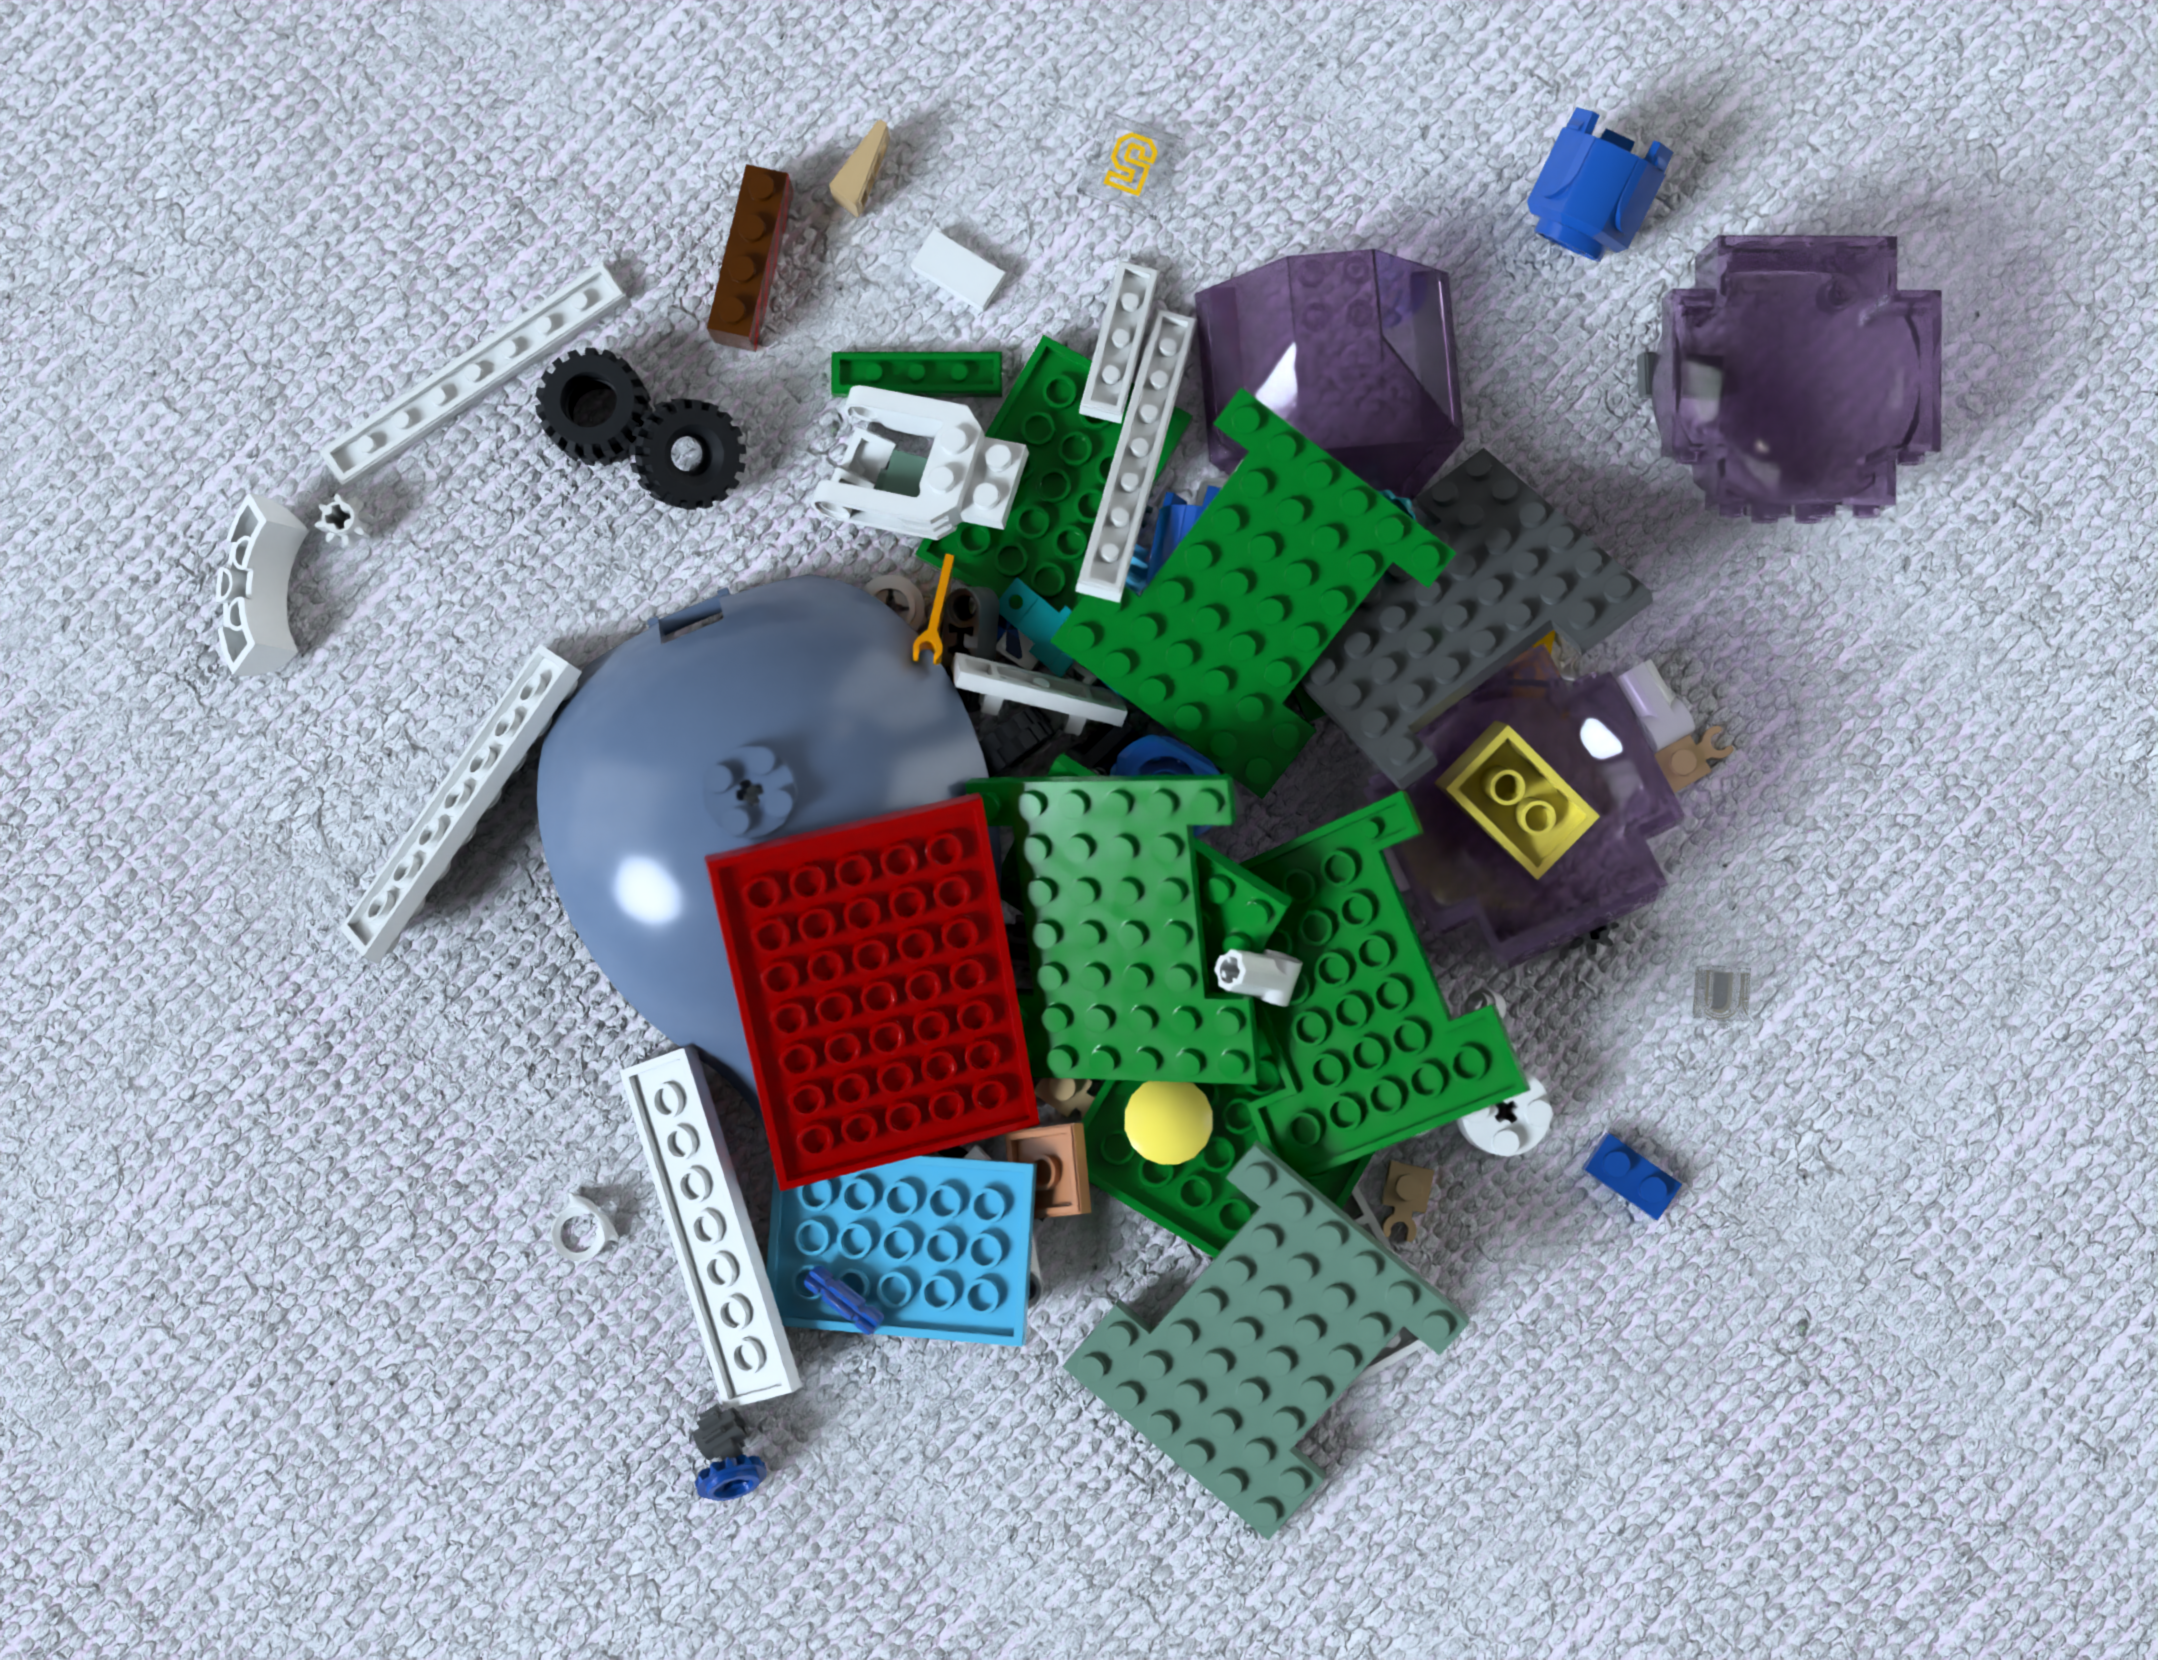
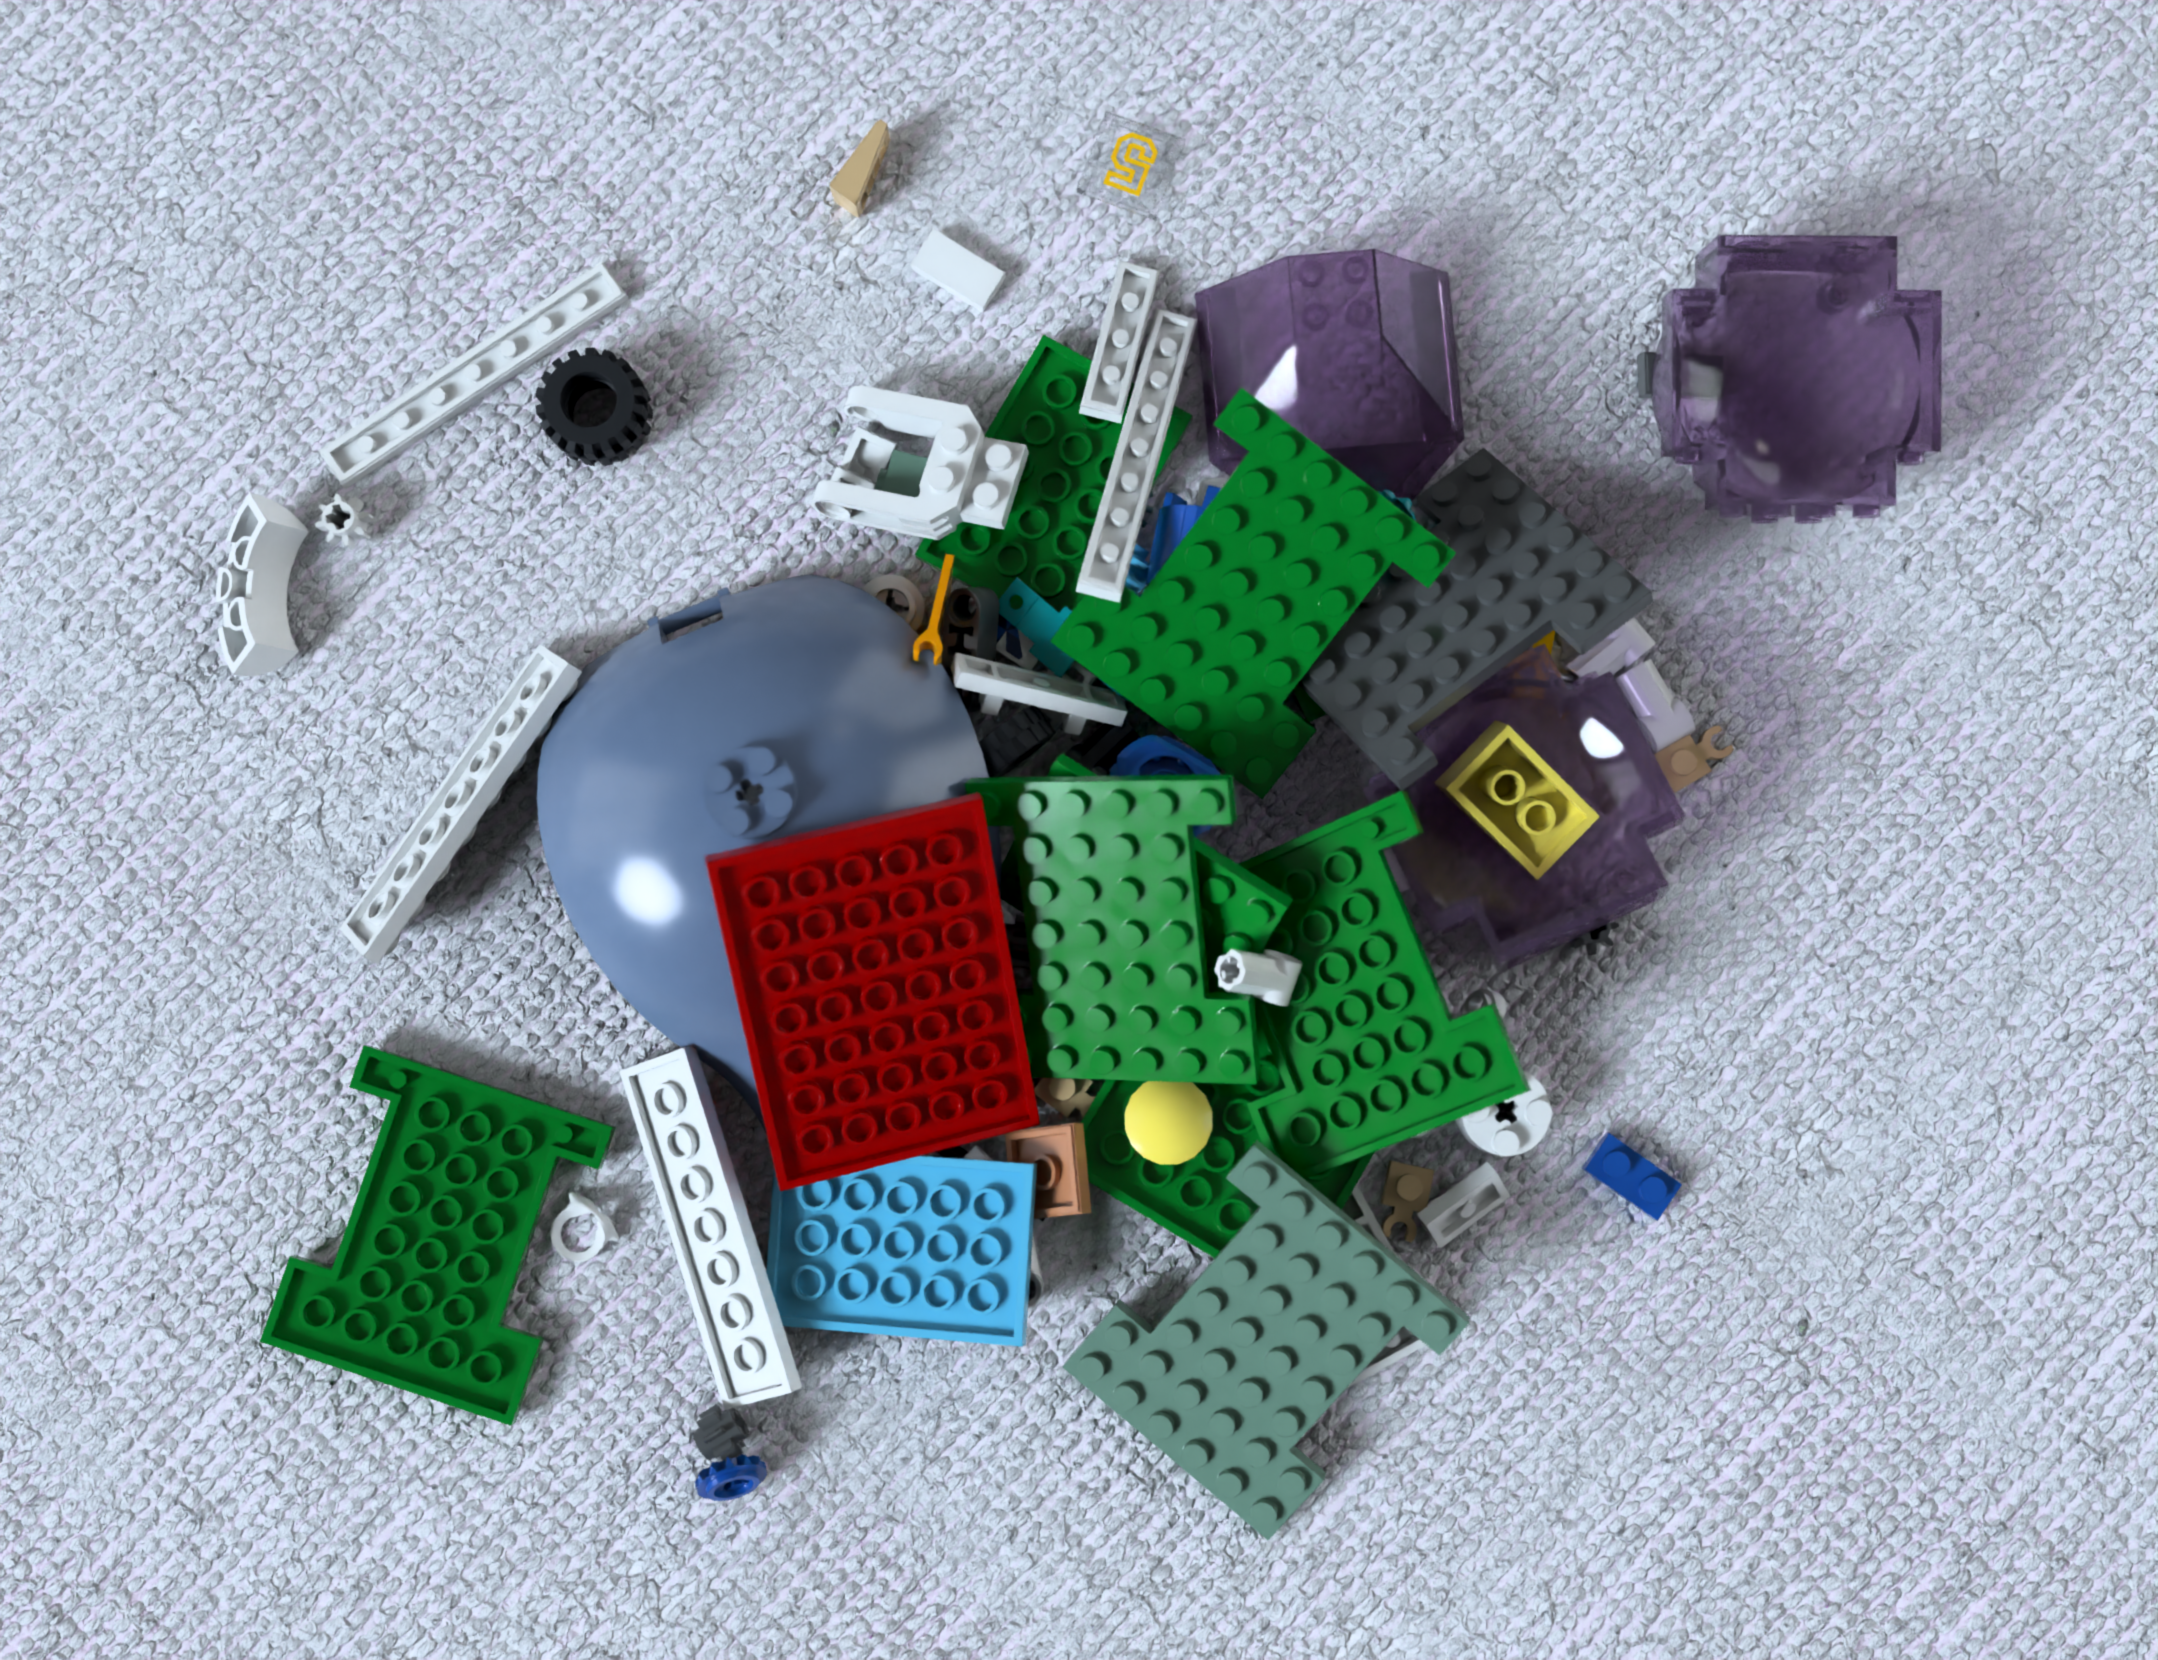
black tyre [629,398,747,510] -> none
reddish brown brick [707,164,794,352] -> none
blue axle [804,1266,884,1335] -> none
green tile [831,352,1003,397] -> none
blue piece [1527,107,1674,262] -> none
clear brick [1693,965,1751,1030] -> none
none -> green piece [260,1045,616,1426]
none -> white plate [1416,1162,1510,1248]
none -> white piece [1564,617,1656,695]

